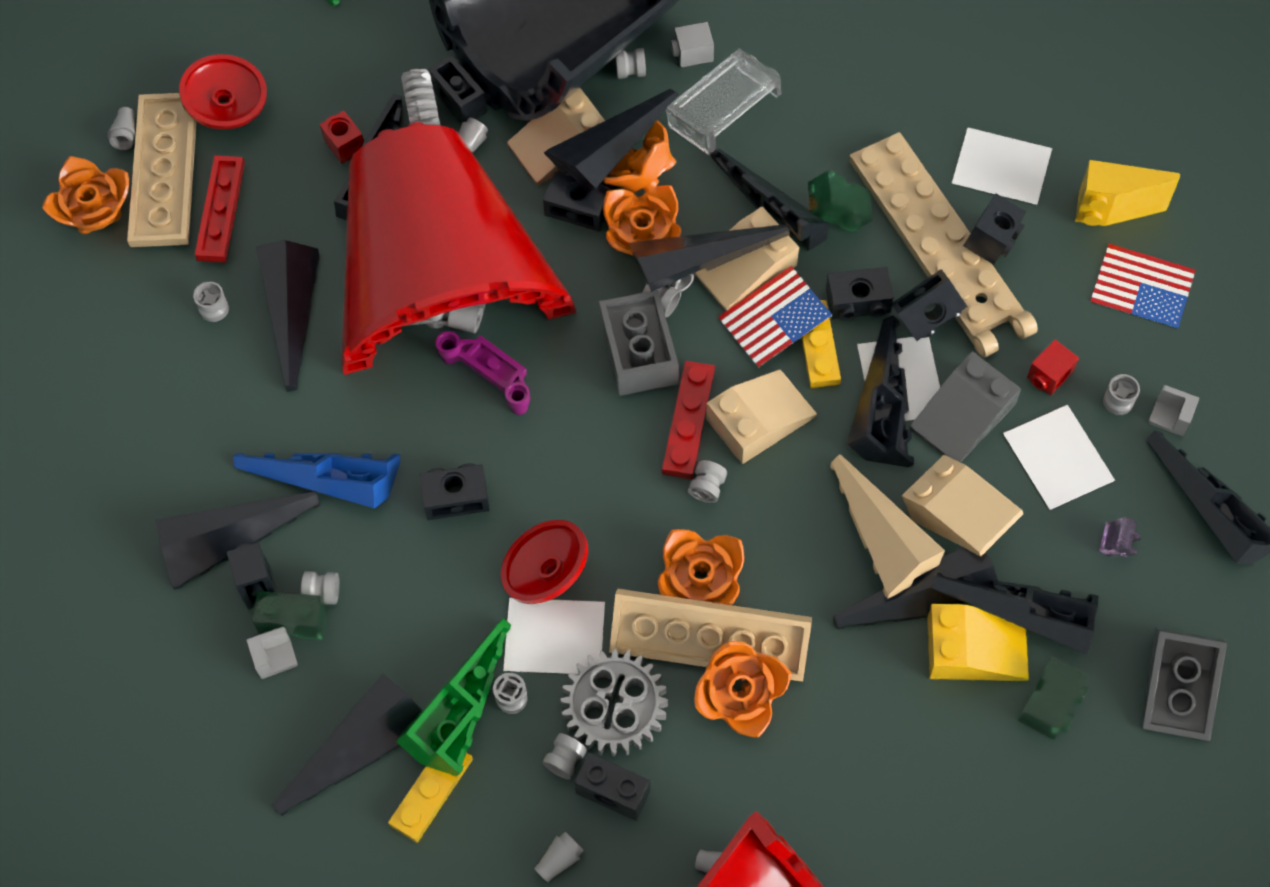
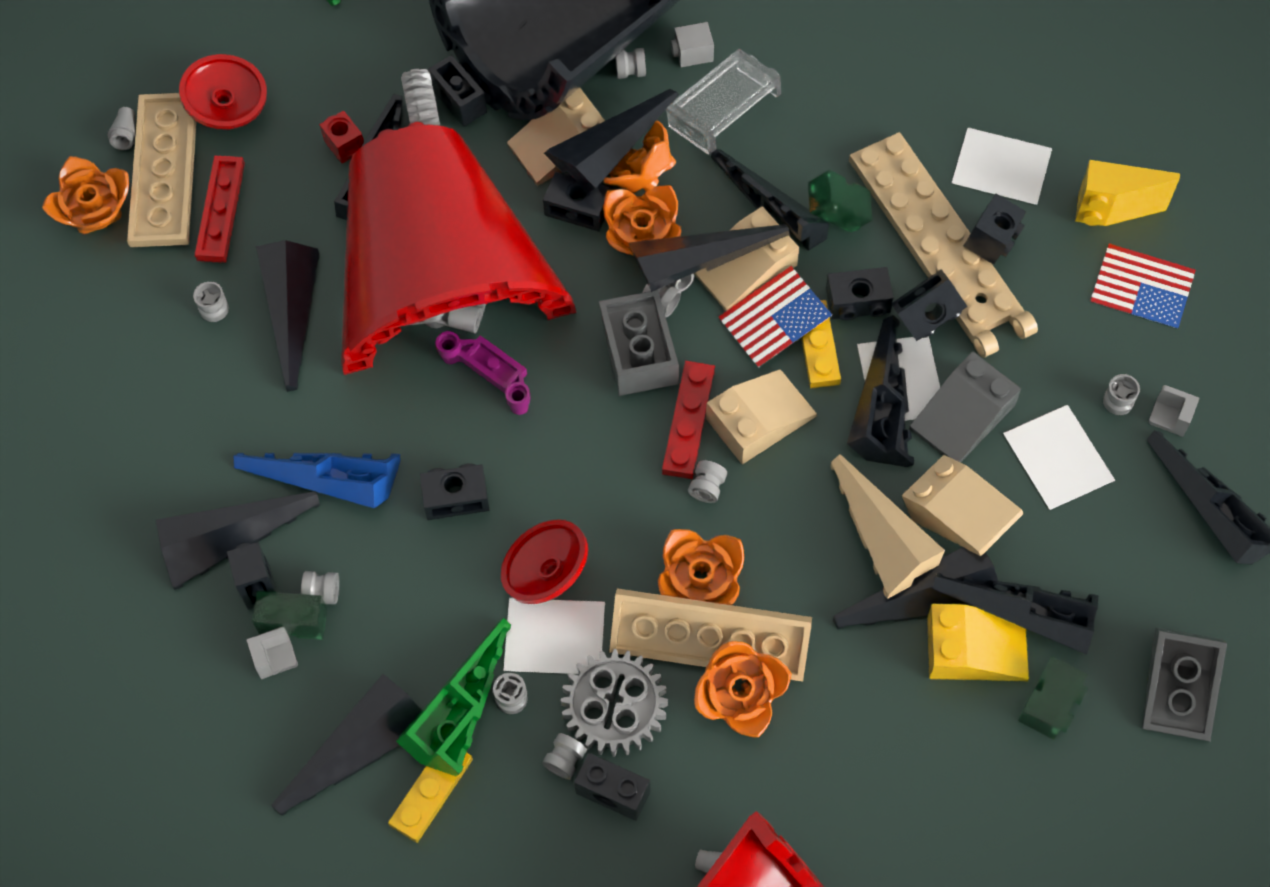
light grey cone [459,118,488,153] -> none
light grey cone [534,831,584,883] -> none
red brick [1027,340,1079,396] -> none
clear purple tile [1099,517,1141,557] -> none

